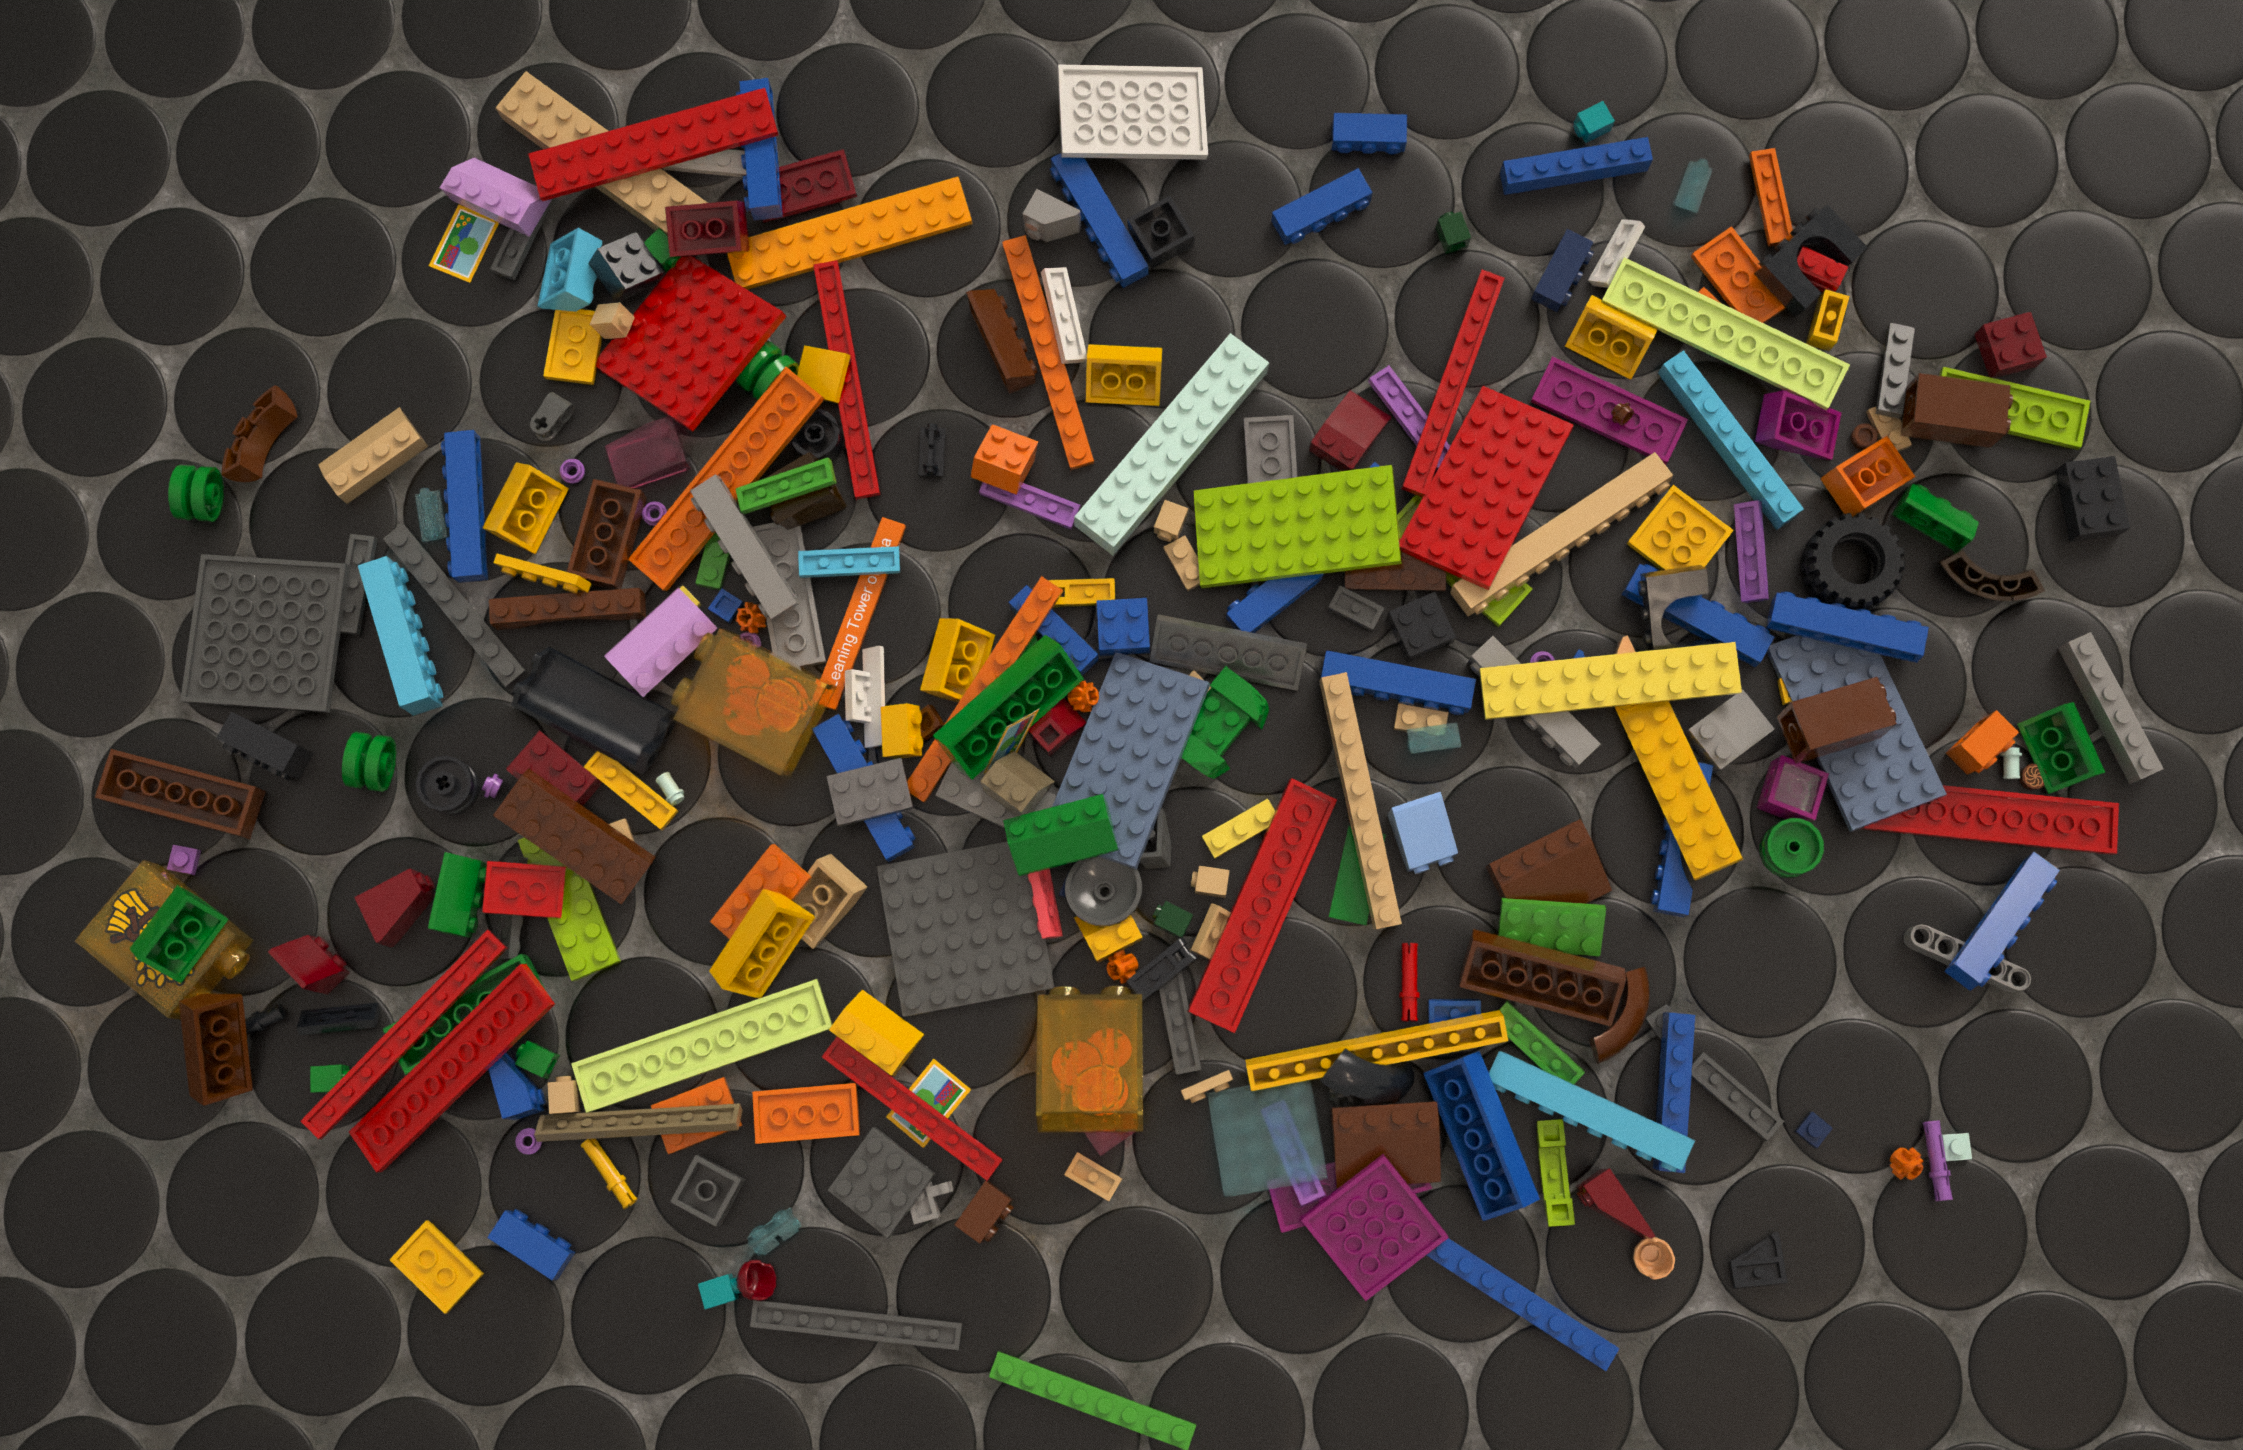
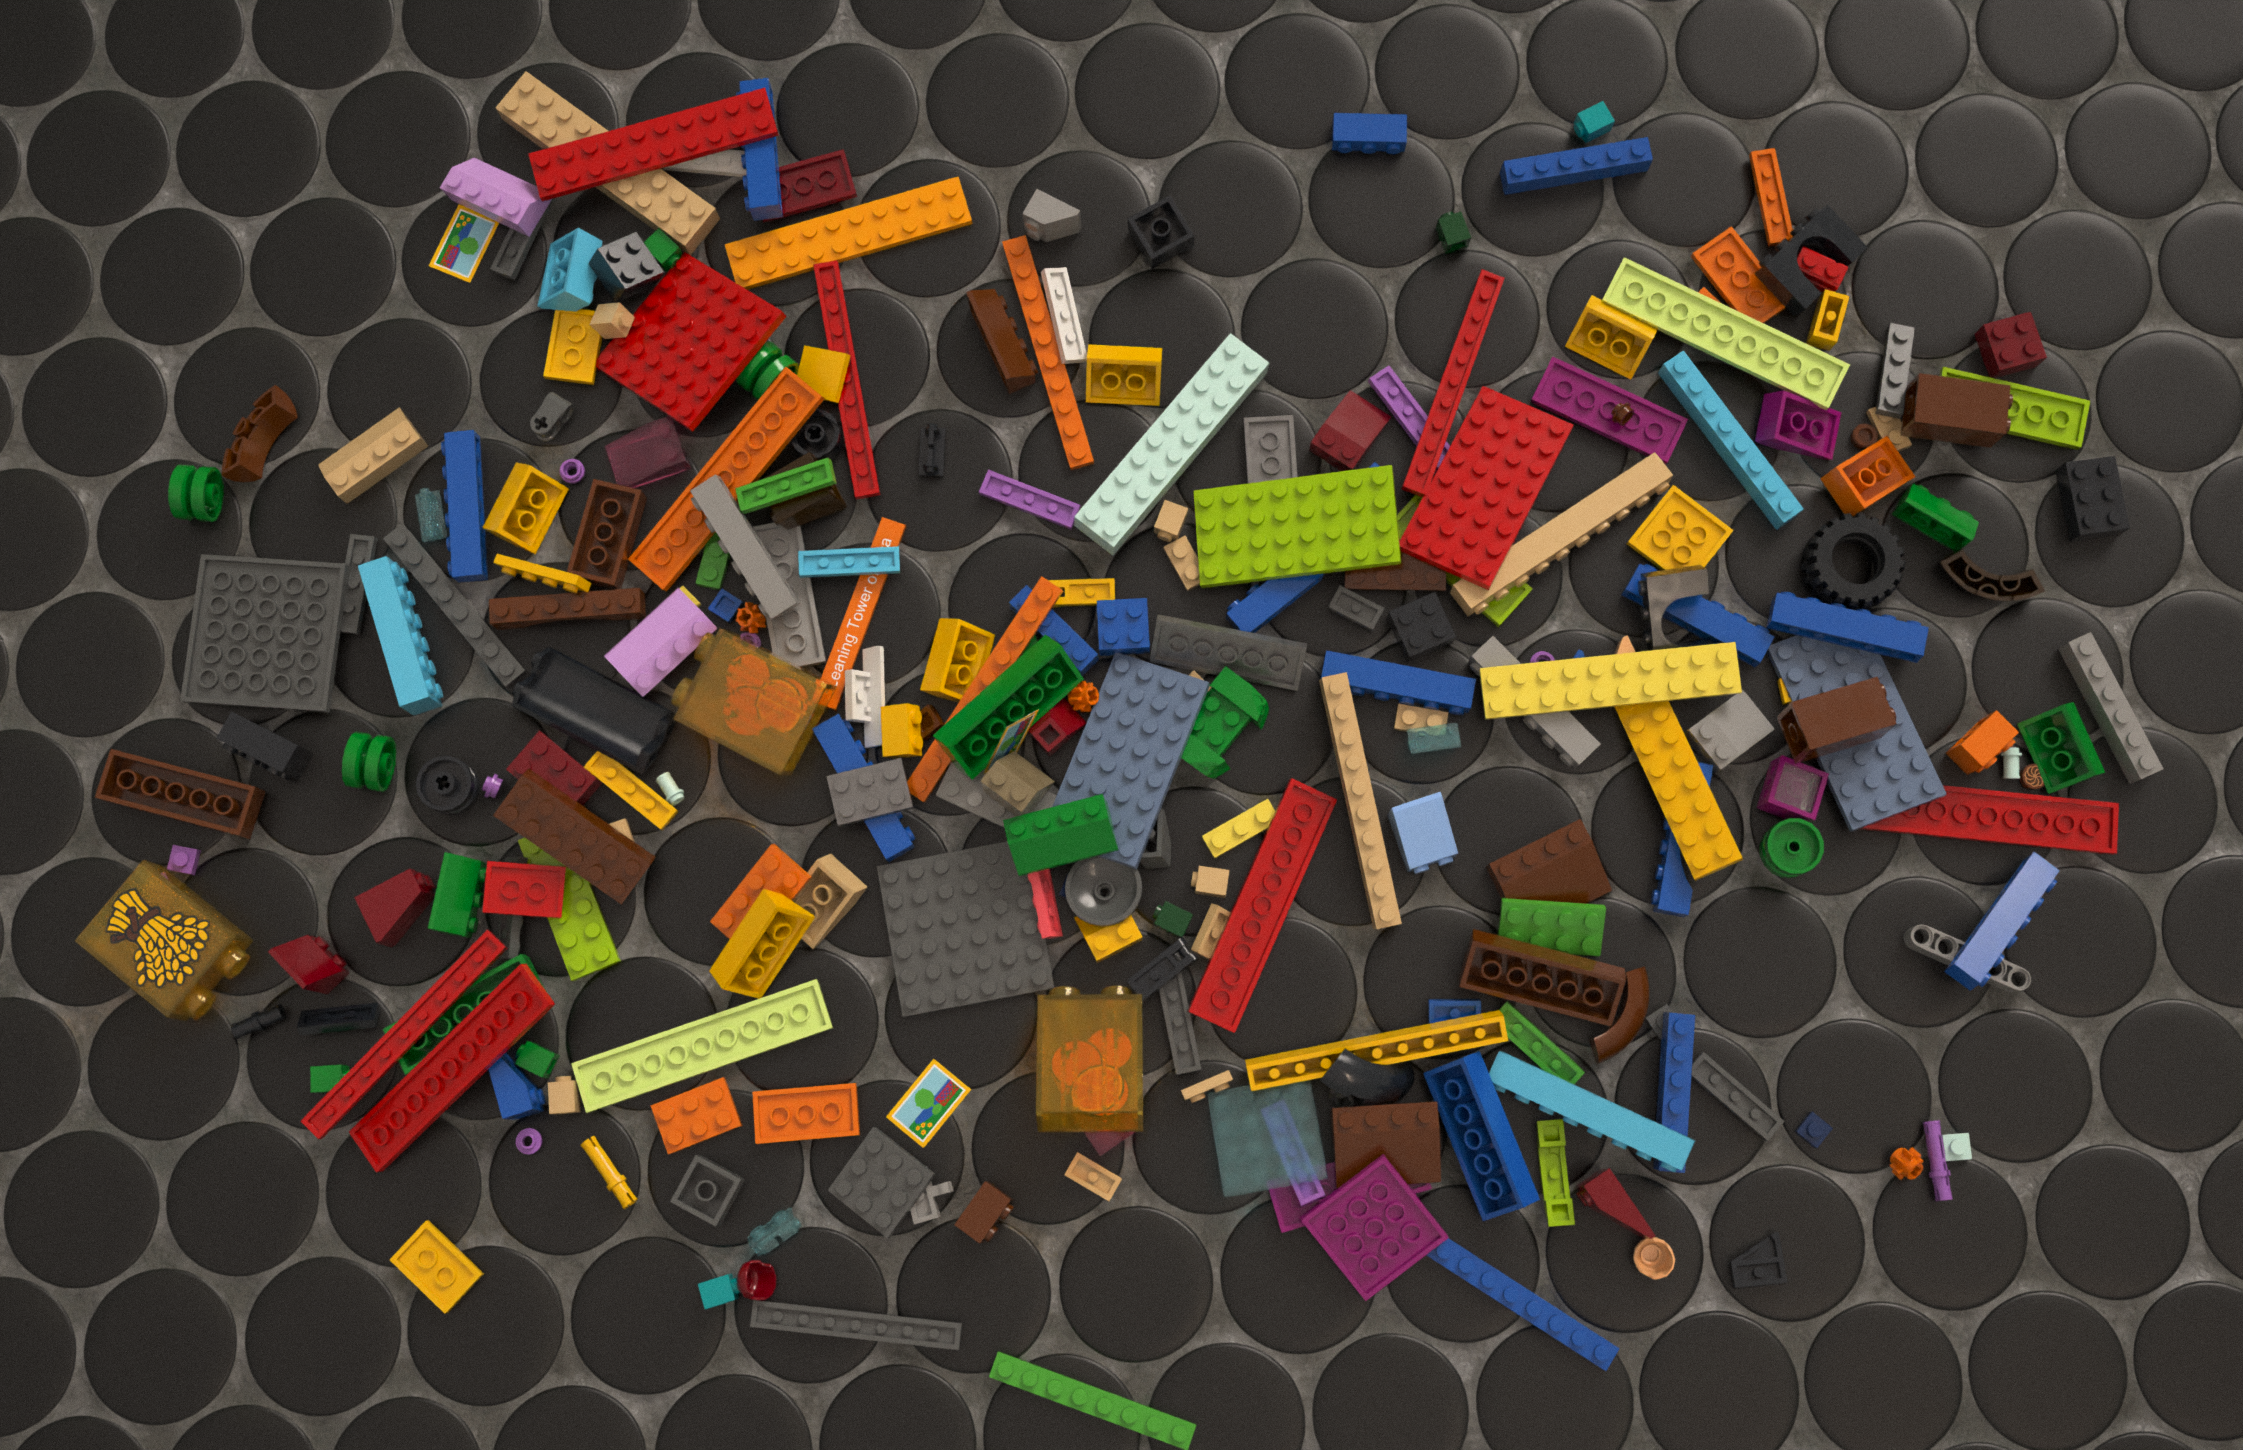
green slope [129,885,229,983] -> none
reddish brown slope [179,994,253,1106] -> none
blue brick [487,1209,575,1280] -> none
dark tan plate [534,1104,743,1142] -> none
medium lavender plate [642,501,667,526] -> none
dark red slope [665,201,749,257] -> none
red plate [822,1036,1003,1181] -> none
yellow slope [829,990,924,1077] -> none
orange brick [971,424,1038,495] -> none
blue brick [1049,153,1148,288] -> none
white plate [1057,65,1208,160] -> none
orange gear [1107,949,1138,984] -> none
blue brick [1271,168,1373,245] -> none
green sticker [1329,826,1386,925] -> none
red pin [1399,943,1420,1022] -> none
dark blue brick [1531,229,1594,312] -> none
white plate [1588,219,1645,288] -> none
clear light blue hinge [1674,158,1713,213] -> none
medium lavender plate [1734,500,1769,603] -> none

